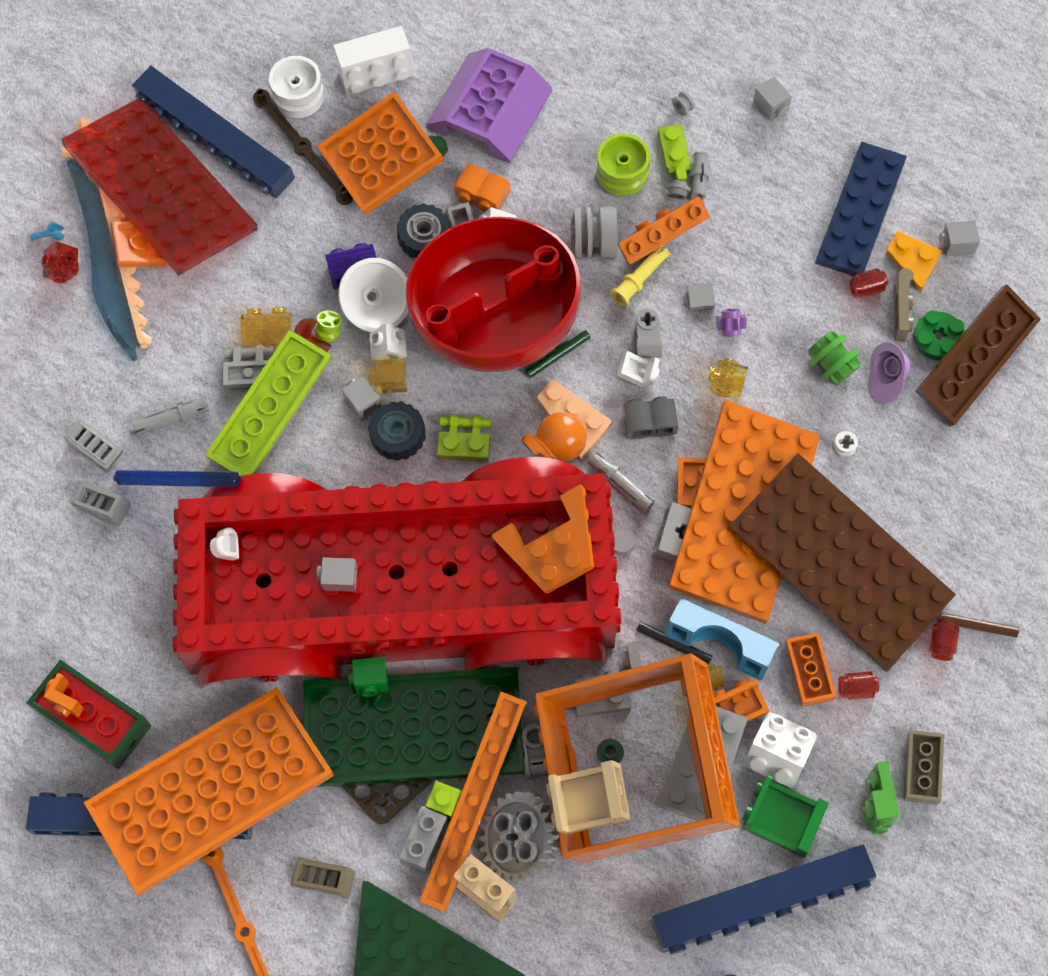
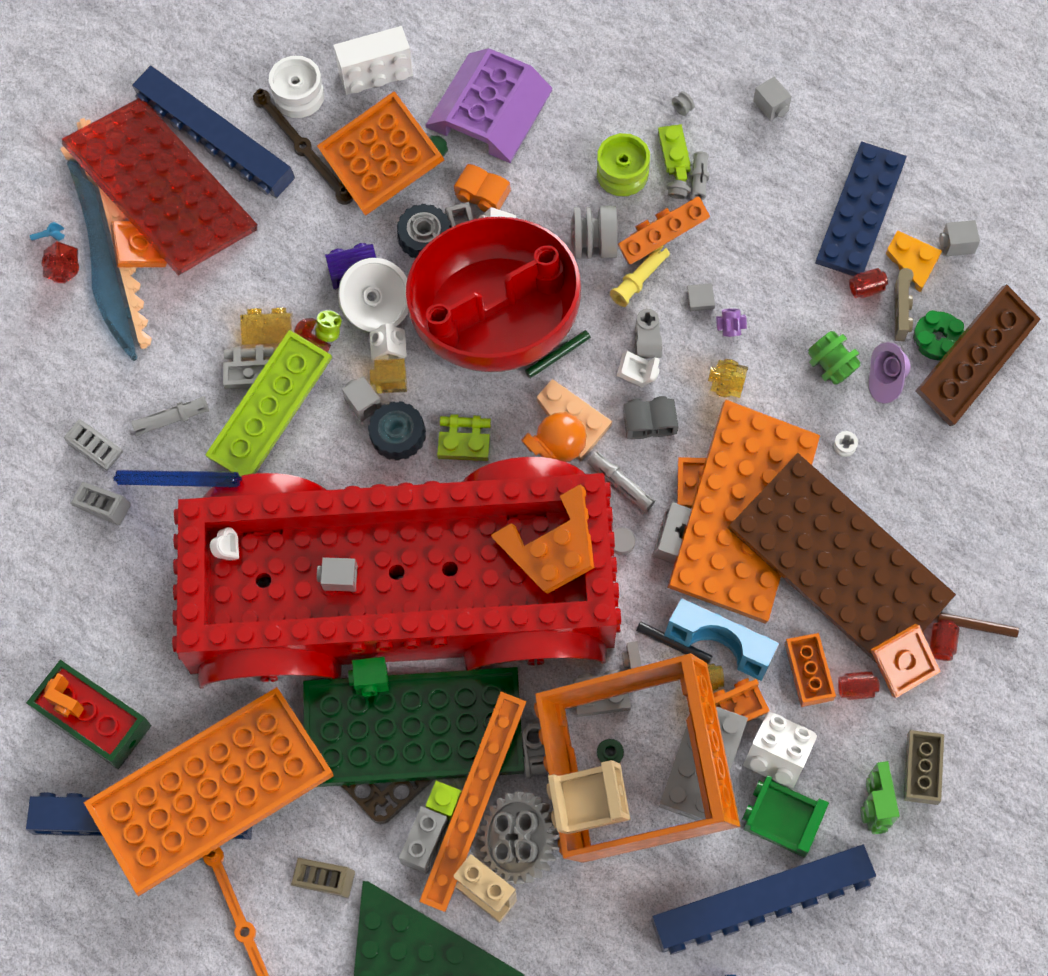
none -> tile [871,624,941,698]

